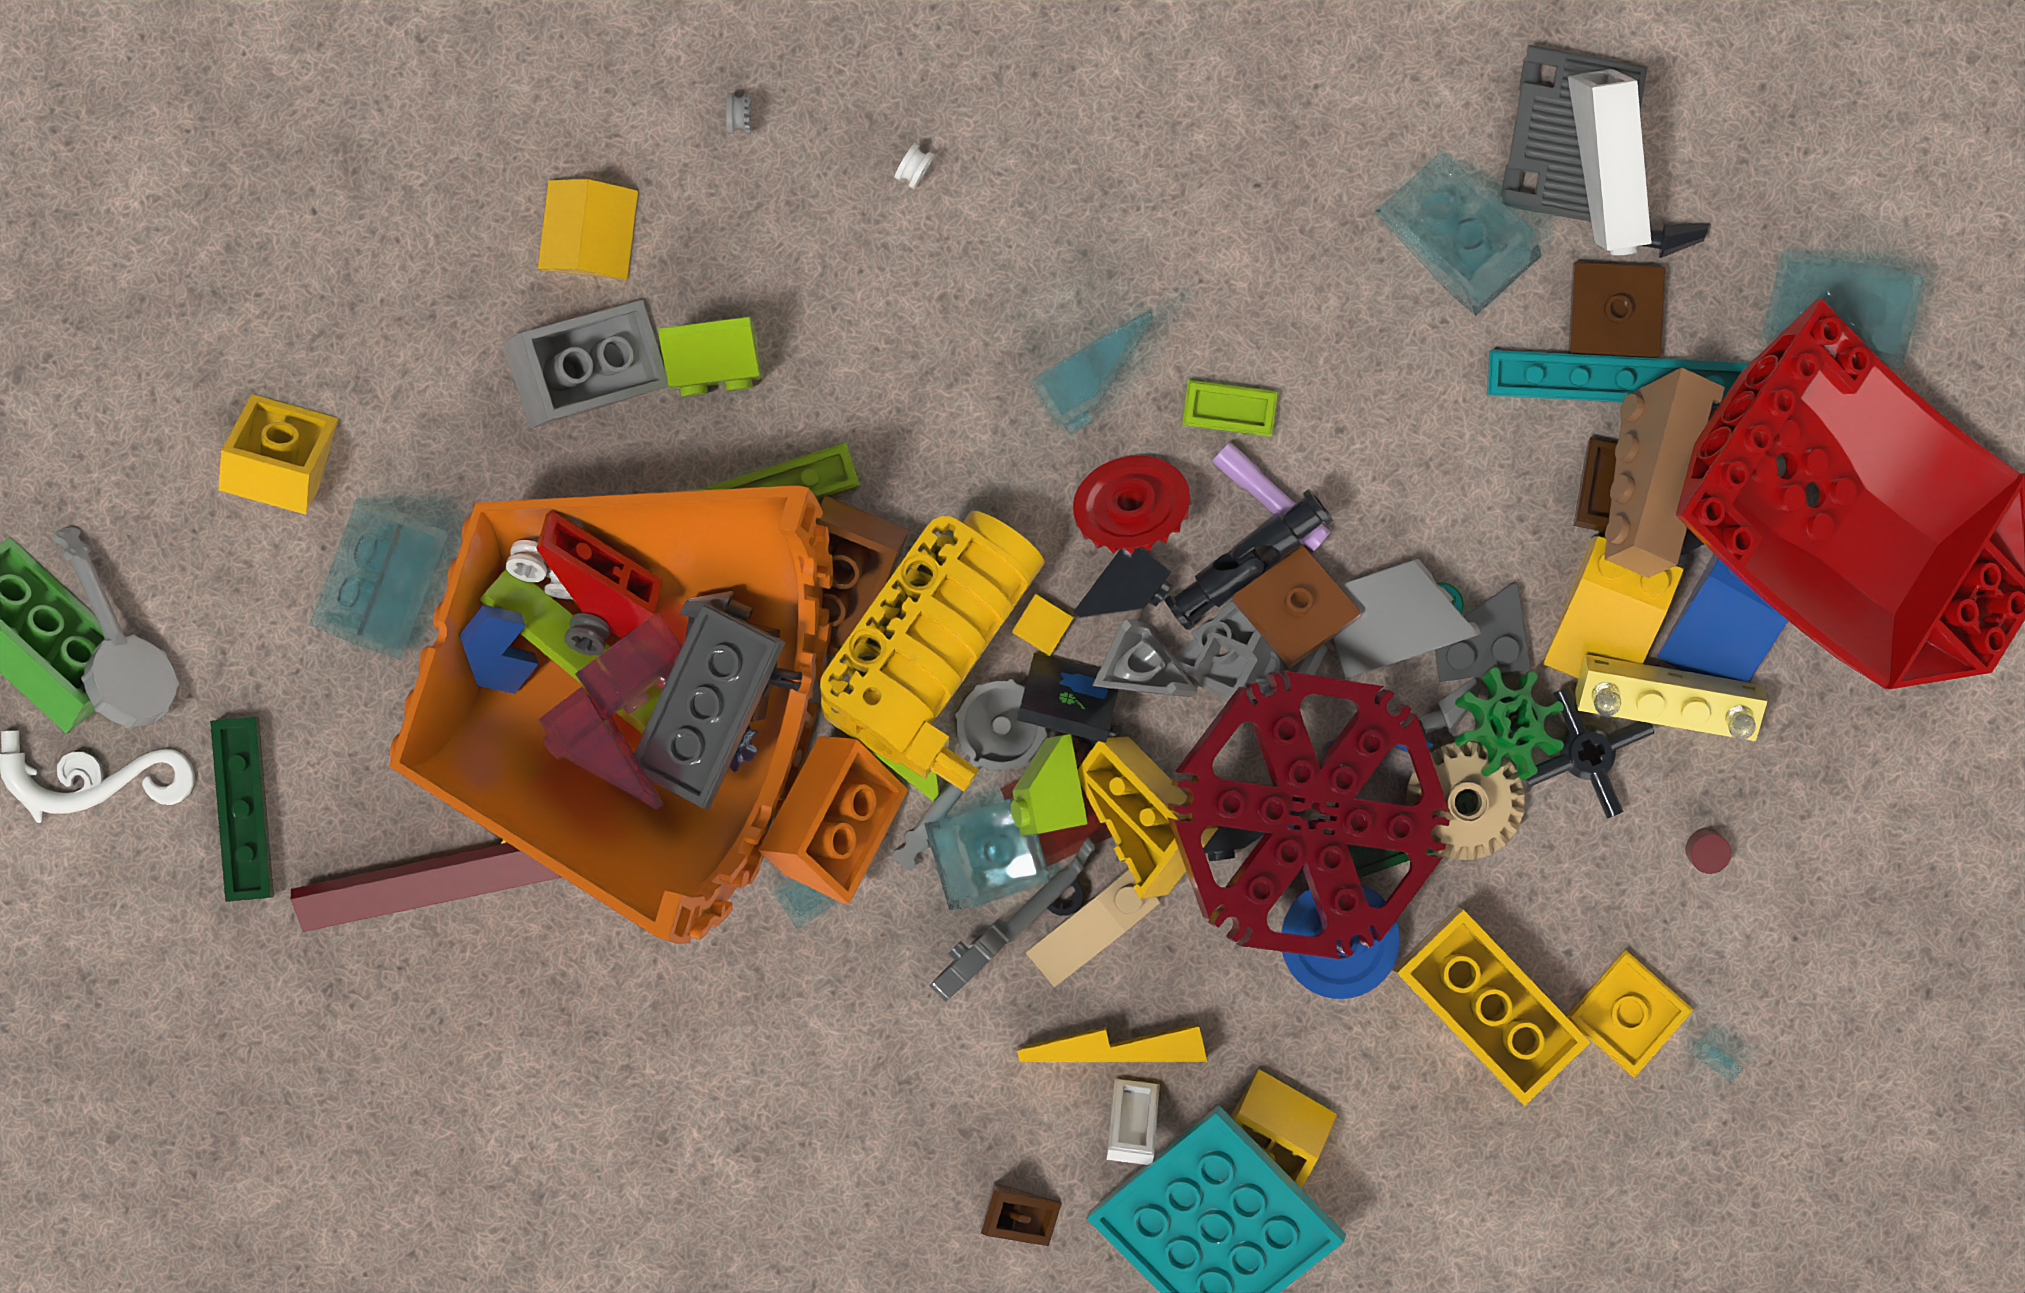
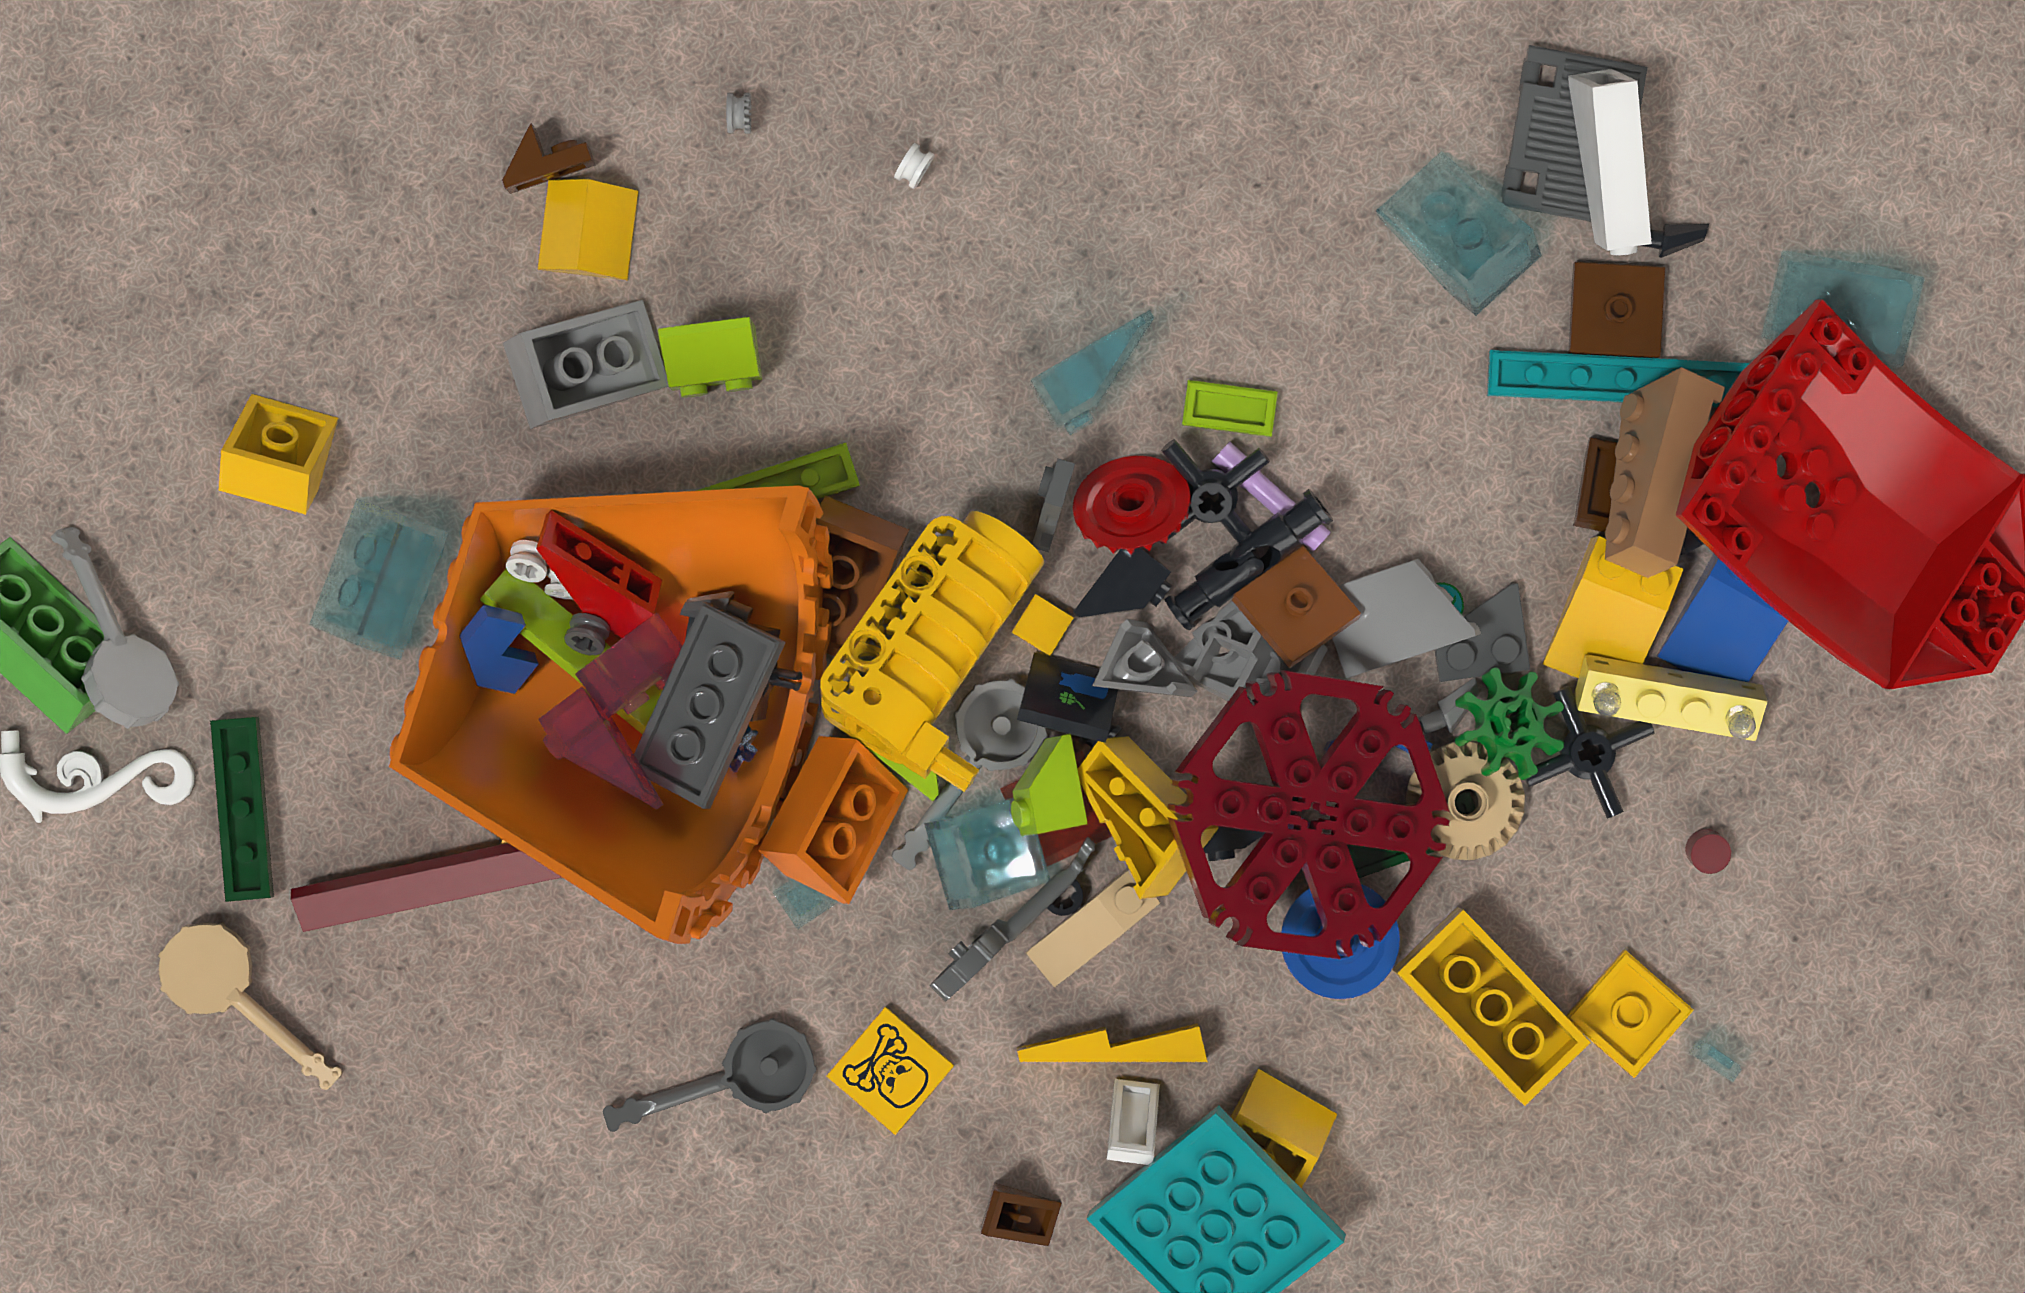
none -> tan piece [159,922,342,1090]
none -> reddish brown slope [502,123,596,194]
none -> dark grey piece [603,1018,817,1132]
none -> yellow tile [826,1006,954,1135]
none -> dark grey wing [1032,458,1075,553]
none -> black bar [1159,439,1270,544]

